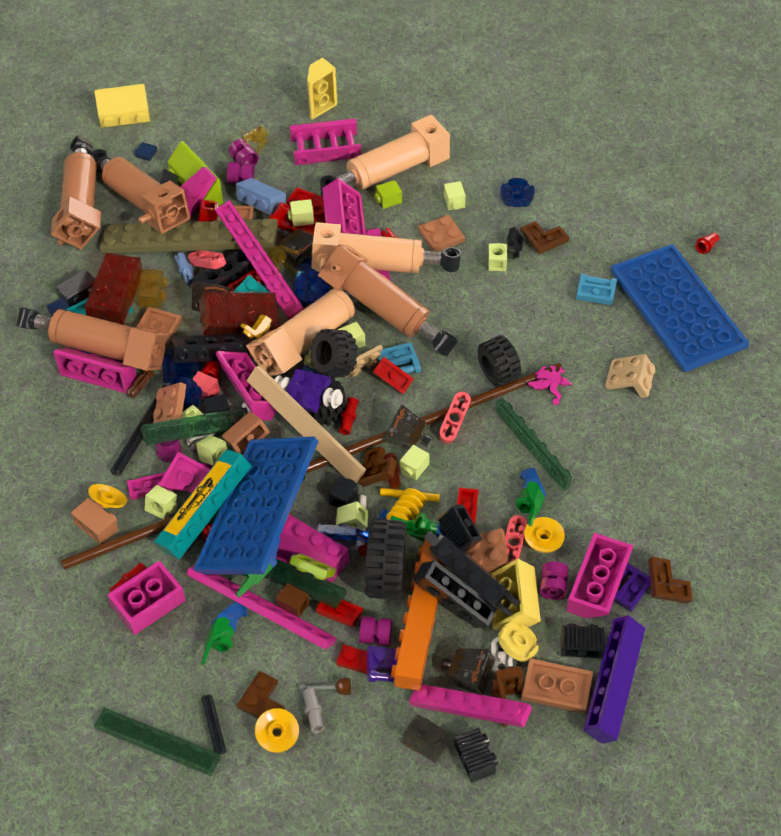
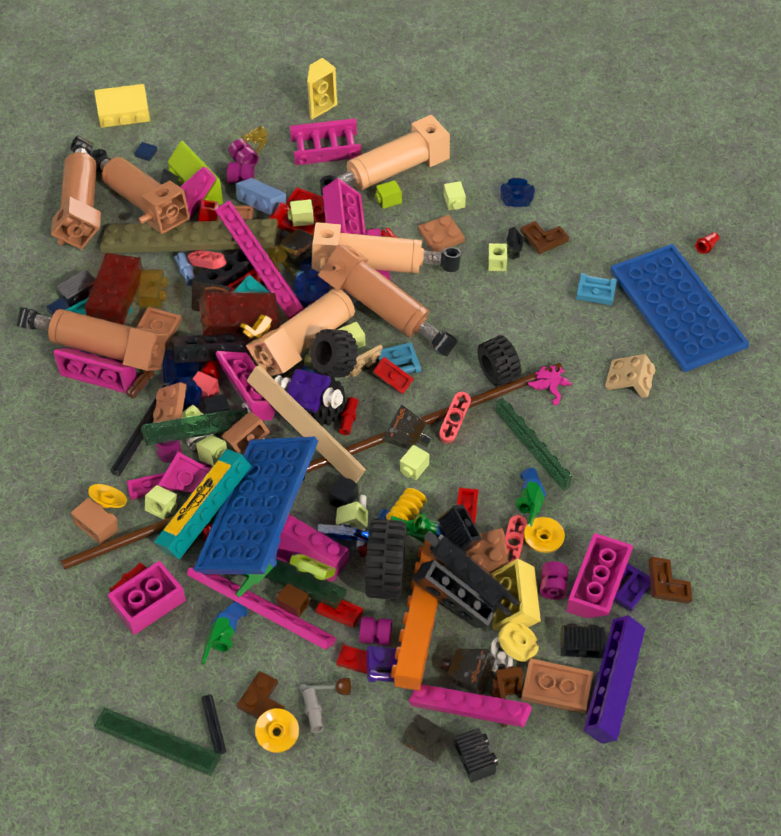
reddish brown plate [359,446,397,487] -> none
yellow bar [380,488,440,502] -> none
clear red axle [384,453,401,489] -> none

